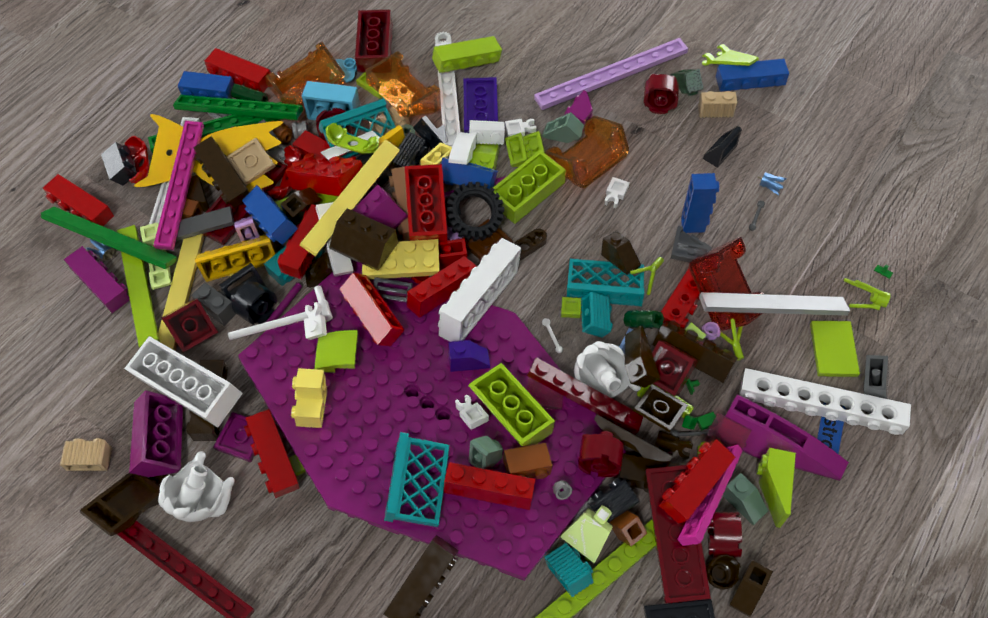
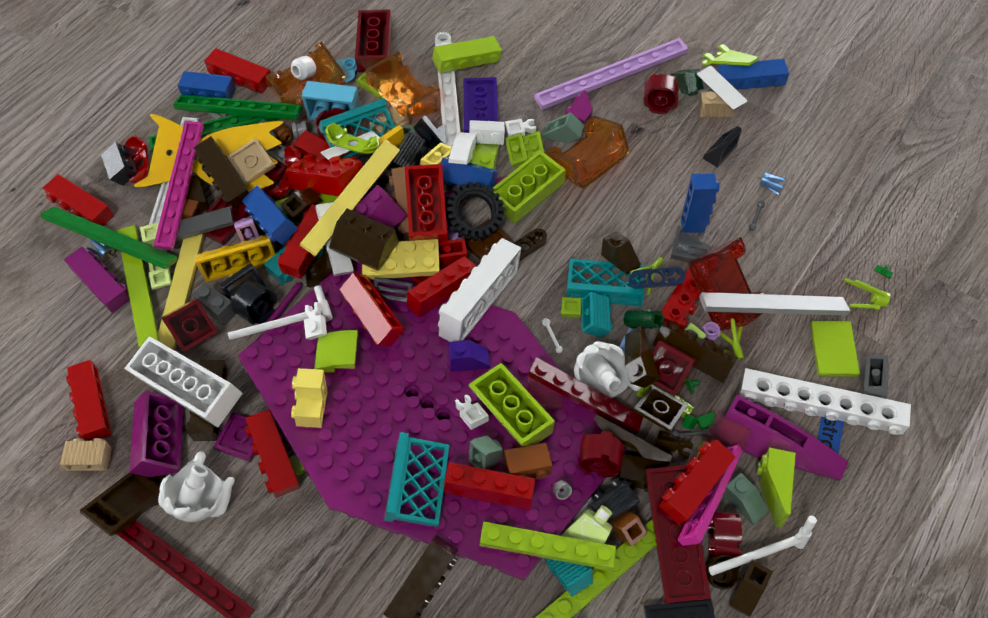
dark green axle [231,84,268,102] -> none
white plate [605,177,630,208] -> none
none -> red brick [66,359,112,441]
none -> white head [291,56,316,80]
none -> lime plate [479,521,616,571]
none -> dark blue beam [628,267,685,289]
none -> white sticker [697,66,747,110]
none -> white bar [709,516,817,576]

